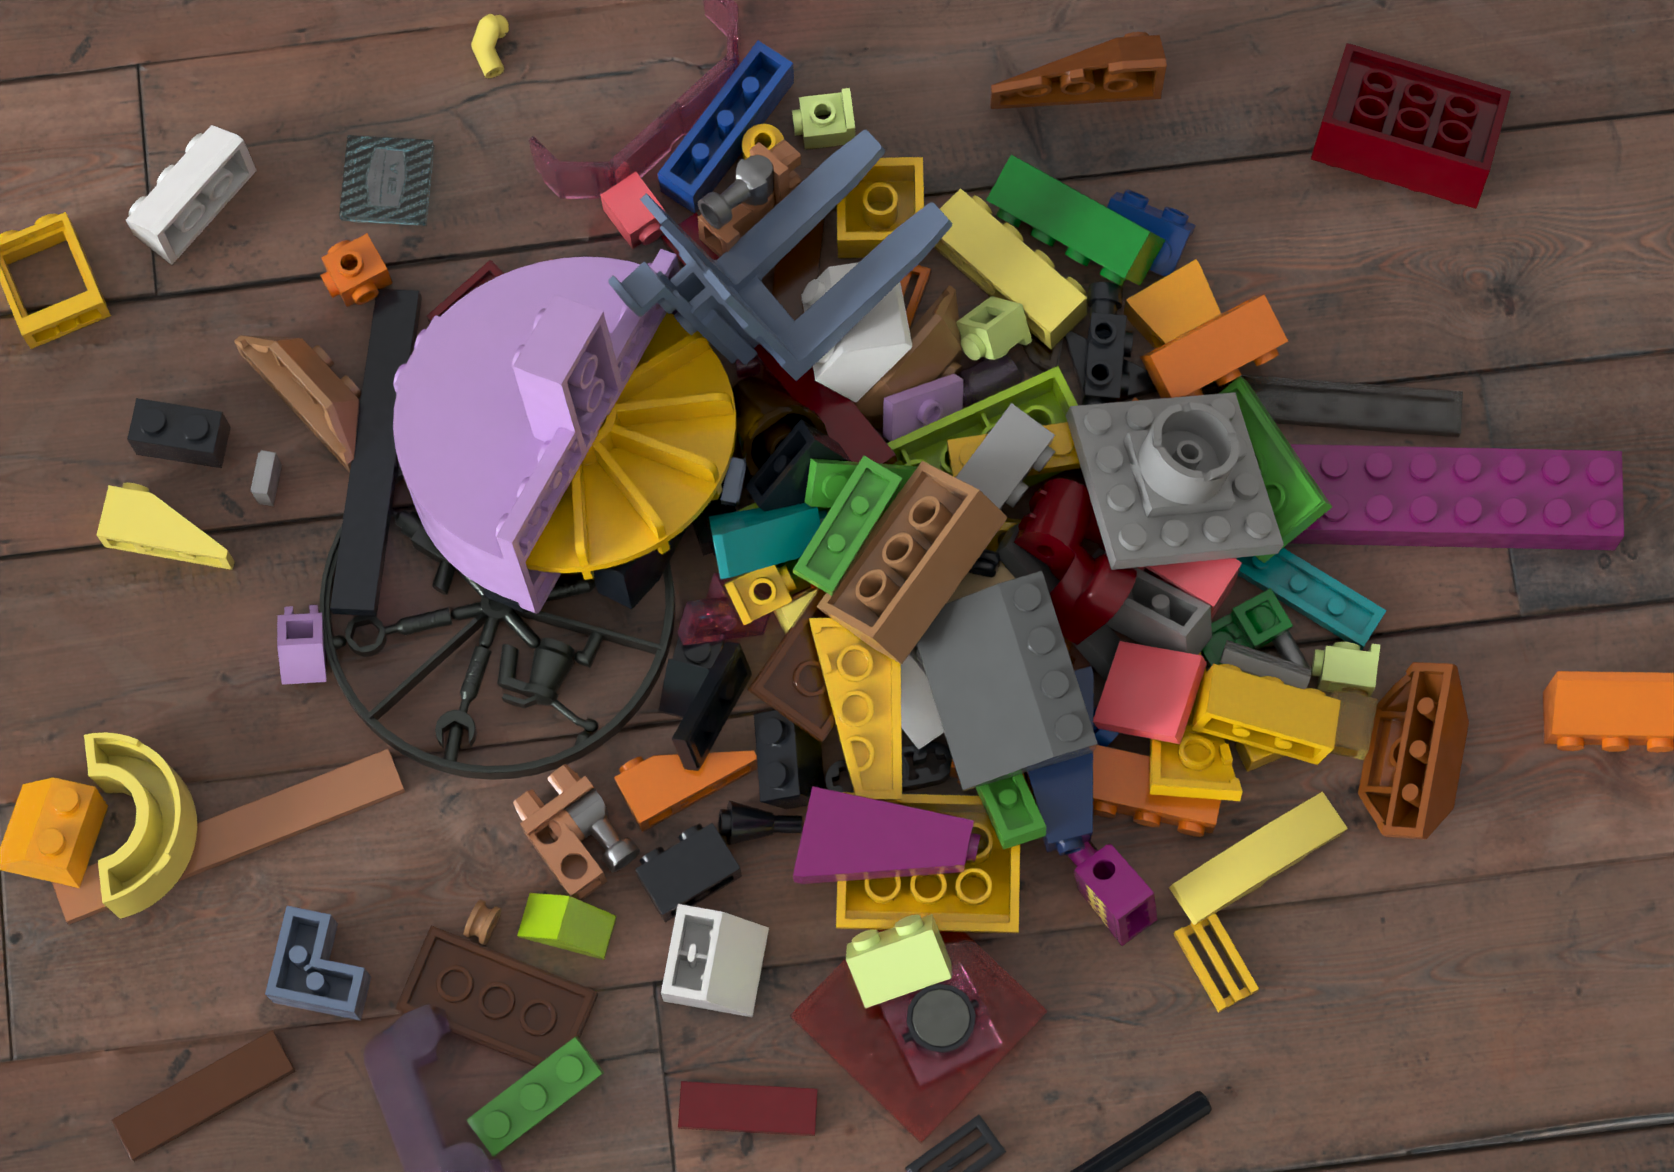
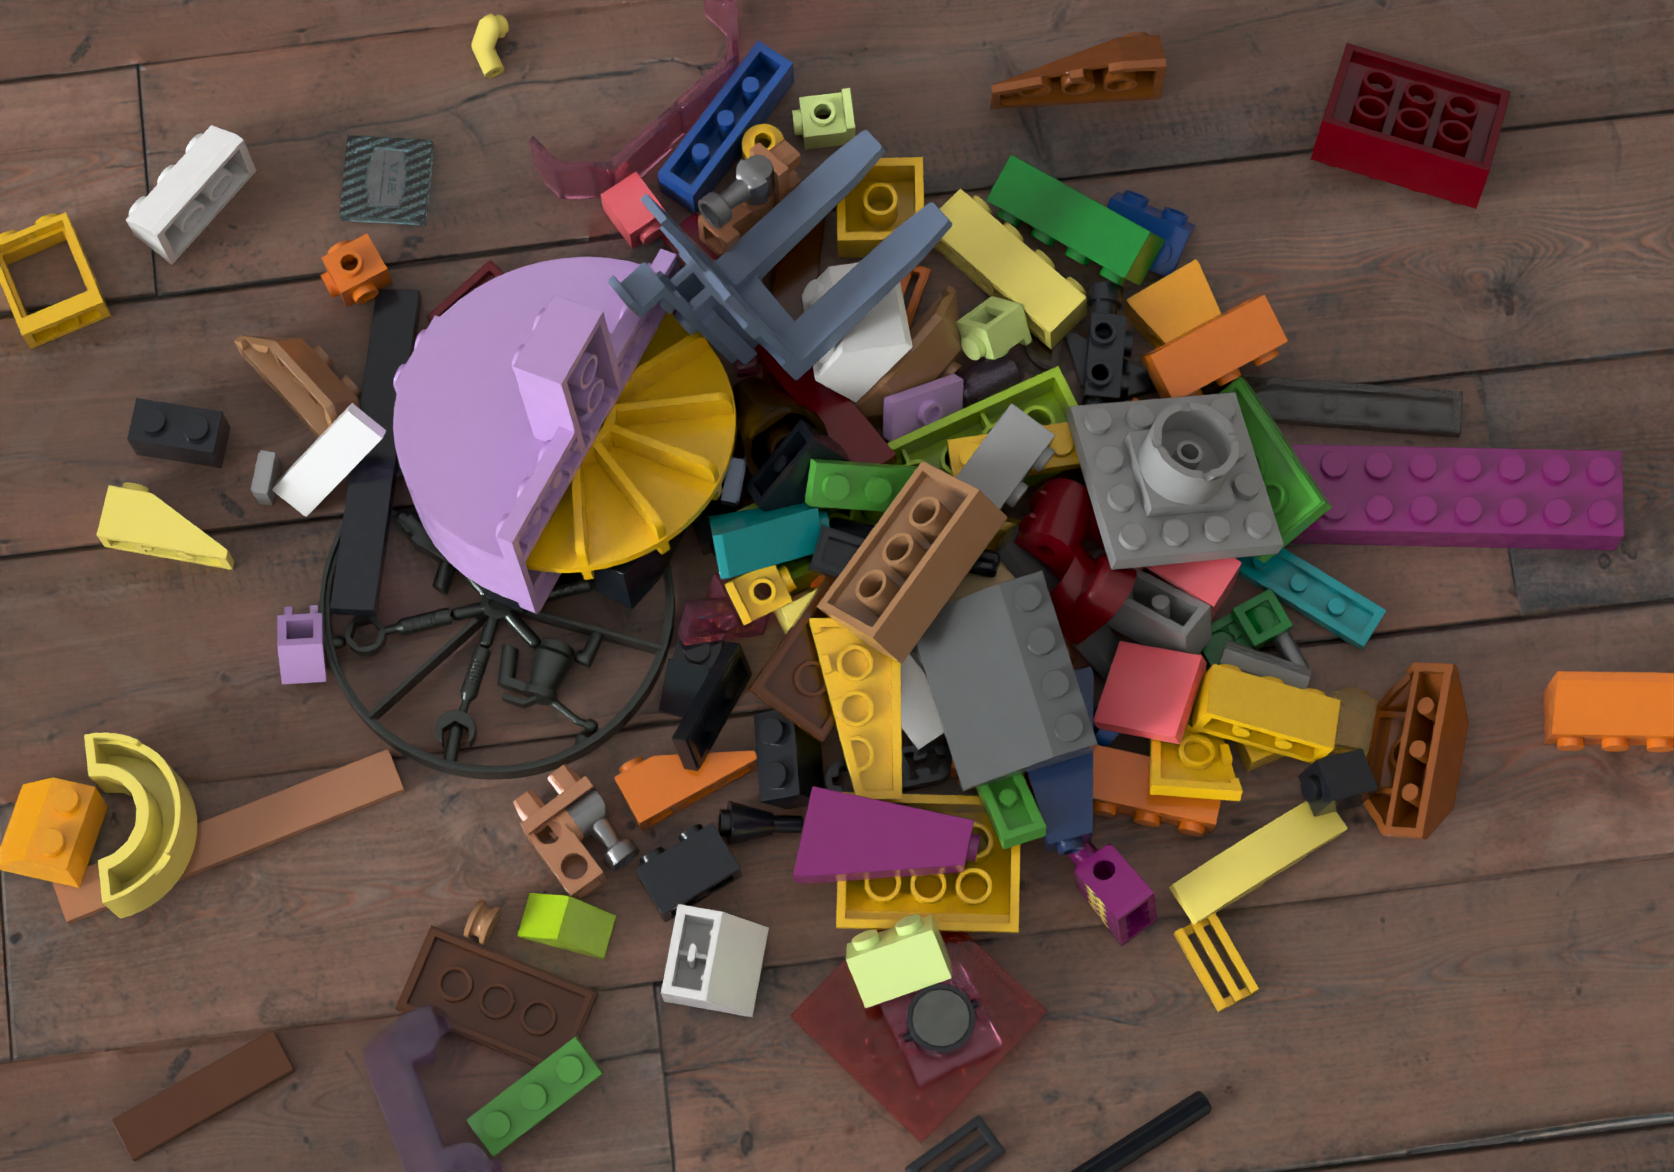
sand blue brick [265,906,371,1021] -> none
dark red tile [678,1081,818,1136] -> none
bright green plate [793,456,903,596] -> none
yellowish green brick [1311,642,1380,698] -> none
none -> white tile [272,403,386,517]
none -> black brick [1298,749,1379,817]

